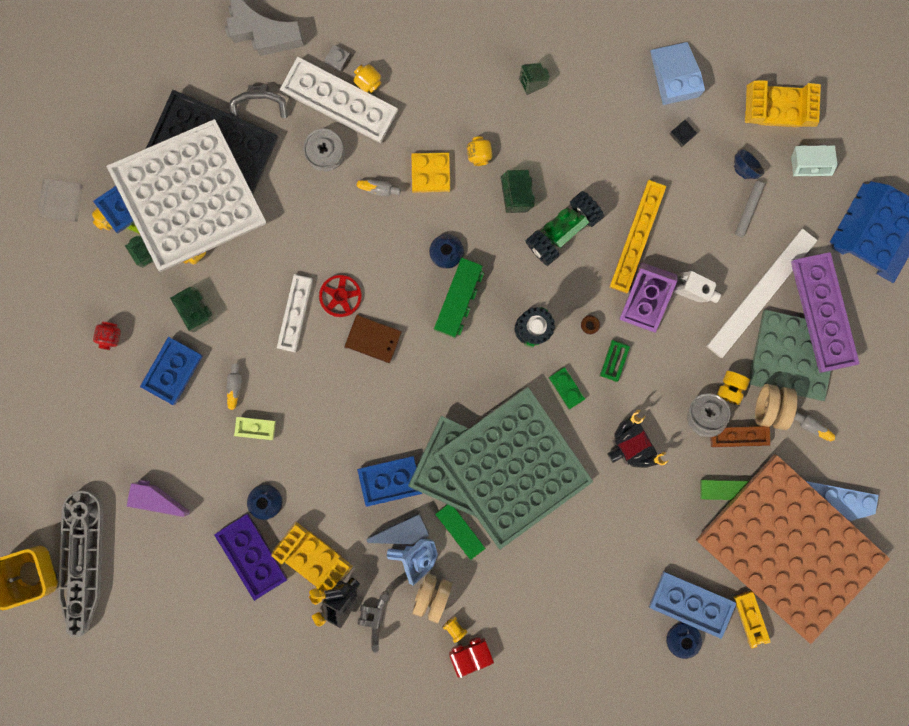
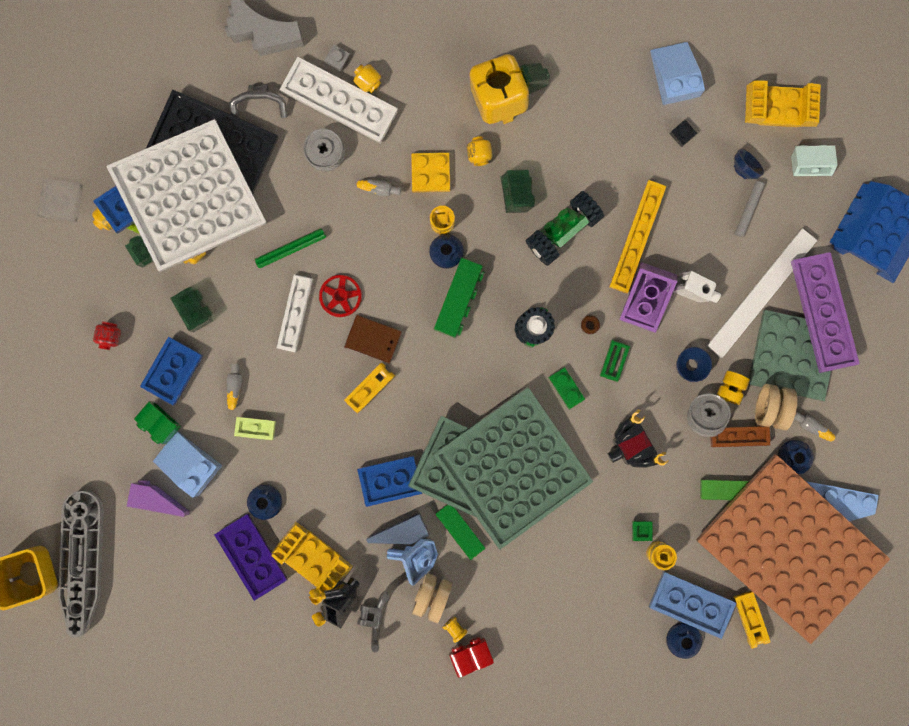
none -> green brick [134,401,182,444]
none -> light blue slope [153,431,222,498]
none -> green axle [255,228,326,268]
none -> yellow plate [344,362,395,414]
none -> yellow wheel [430,205,455,235]
none -> yellow piece [469,54,529,124]
none -> green plate [632,521,653,541]
none -> yellow wheel [646,541,677,570]
none -> dark blue piece [676,347,712,382]
none -> dark blue piece [777,440,814,475]

